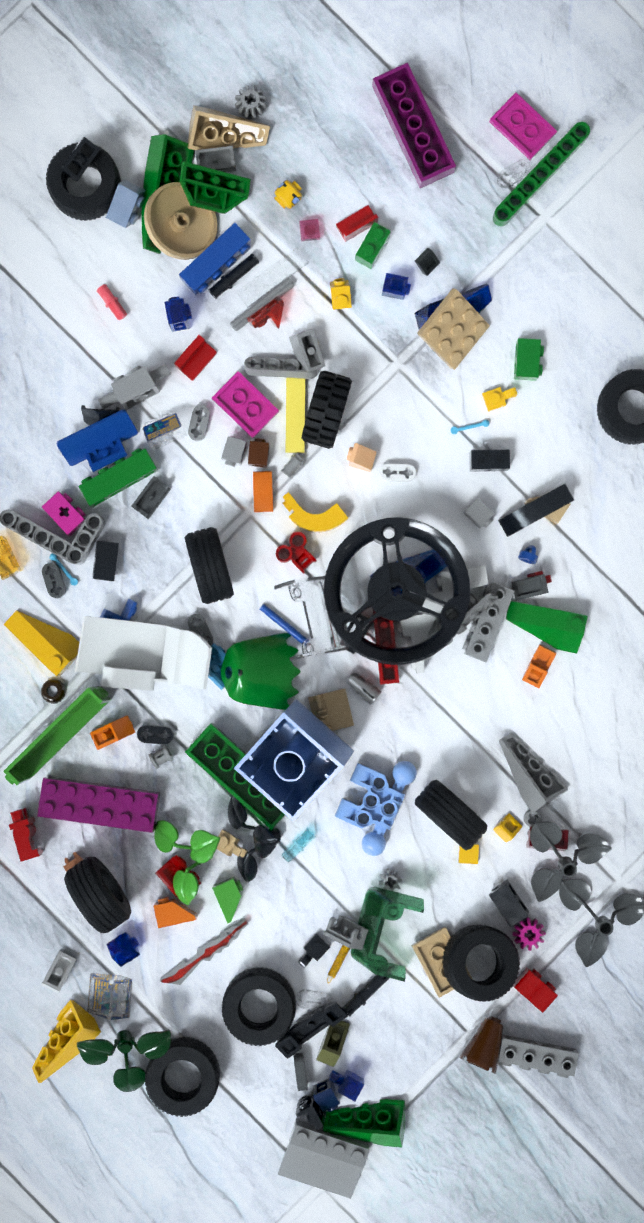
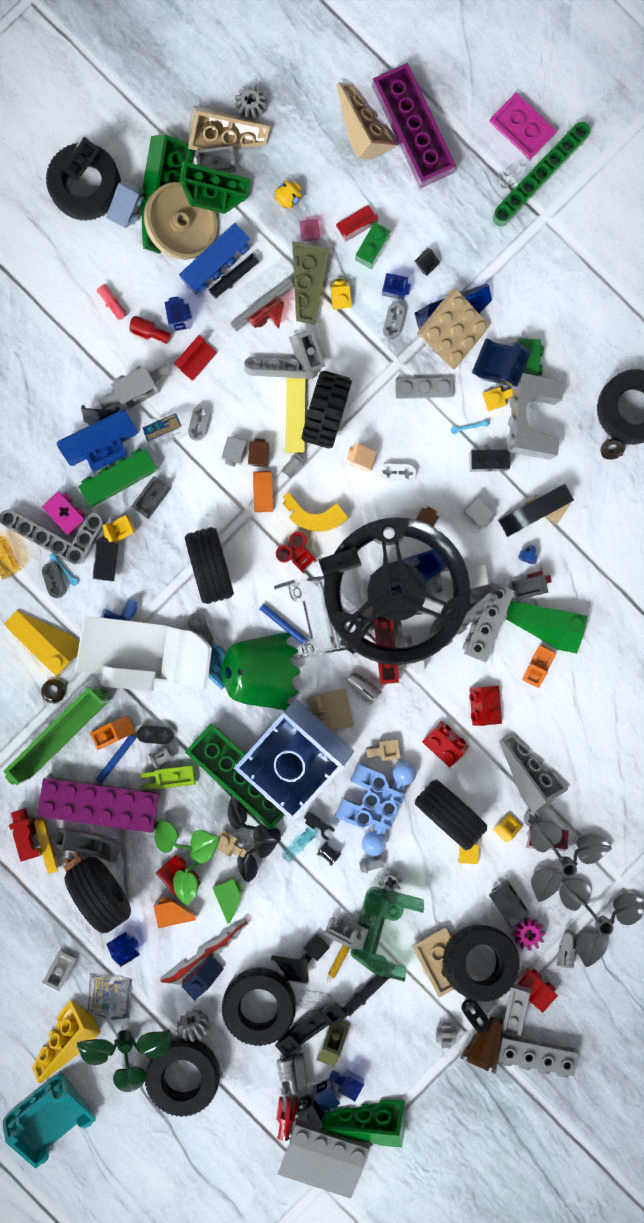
dark pink plate [212,371,279,439] -> none
none -> teal windscreen [2,1074,96,1169]
none -> yellow beam [34,818,59,874]
none -> dark grey arch [53,827,120,862]
none -> blue bar [95,735,136,784]
none -> yellow bracket [102,515,137,542]
none -> red arm [129,316,171,344]
none -> lime hinge [140,765,196,790]
none -> light grey gear [177,1009,210,1044]
none -> dark blue slope [182,955,224,1001]
none -> black slope [270,955,309,984]
none -> red arm [276,1096,298,1141]
none -> light grey hinge [277,1057,298,1095]
none -> olive wing [292,241,330,325]
none -> black plate [304,810,335,840]
none -> black bush [316,841,341,866]
none -> black hinge [318,547,362,578]
none -> tan wedge [336,82,397,159]
none -> light grey pin [359,855,384,874]
none -> tan plate [365,739,401,761]
none -> light grey beam [383,303,405,340]
none -> light grey plate [395,378,453,399]
none -> dark orange brick [416,506,439,527]
none -> red bracket [422,721,469,768]
none -> light grey gear [436,1023,456,1048]
none -> black beam [461,999,491,1034]
none -> red bracket [469,686,502,726]
none -> dark blue panel [472,338,531,387]
none -> light grey plate [502,984,532,1040]
none -> light grey arch [507,373,564,460]
none -> light grey hinge [557,931,576,968]
none -> dark brown piece [600,438,625,460]

